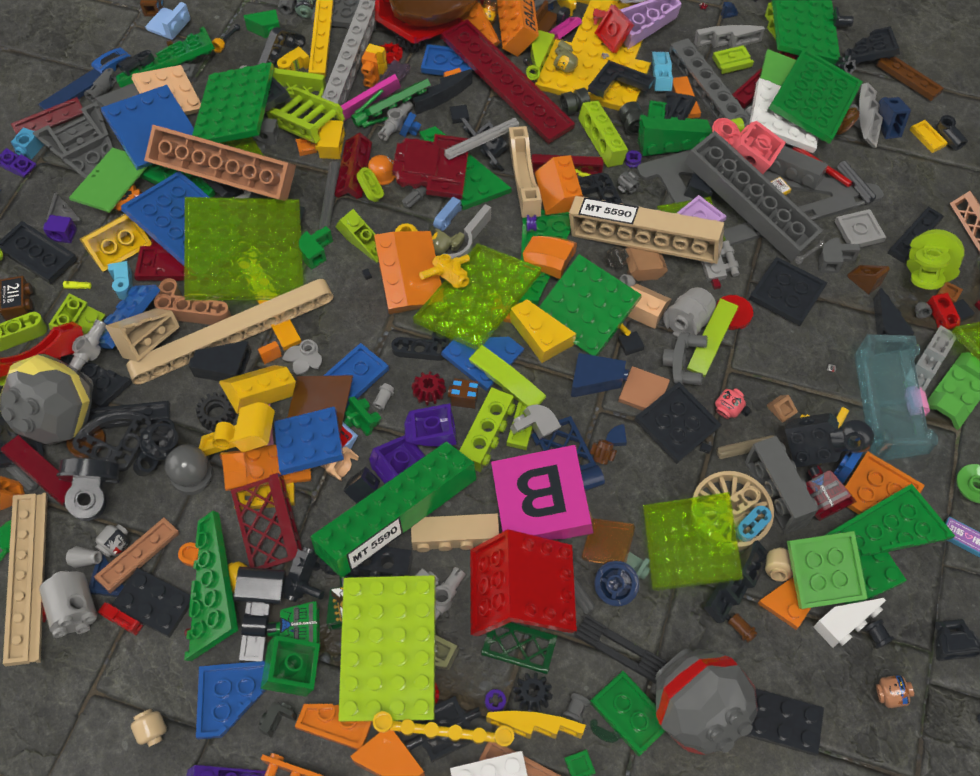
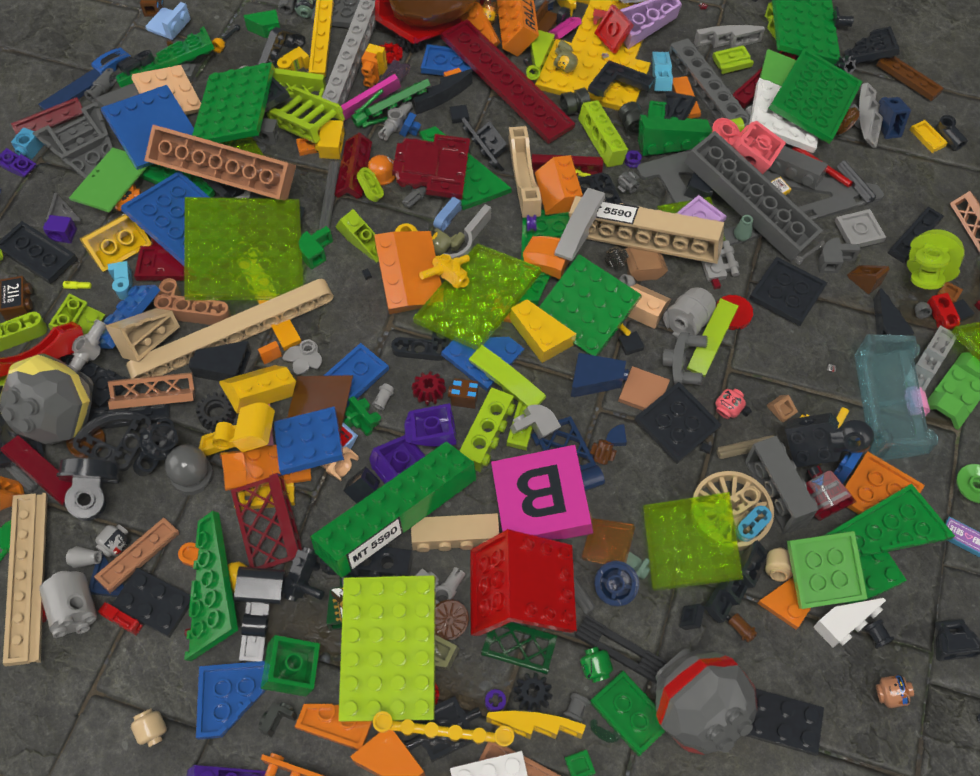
torso [267,601,320,650] -> none
light grey axle [444,118,519,160] -> none
dark blue tile [721,2,738,18] -> none
none -> nougat fence [108,372,196,410]
none -> reddish brown wheel [435,599,469,641]
none -> light grey slope [554,188,605,261]
none -> green head [580,646,613,683]
none -> black tile [680,604,705,630]
none -> sand green cone [734,215,753,241]

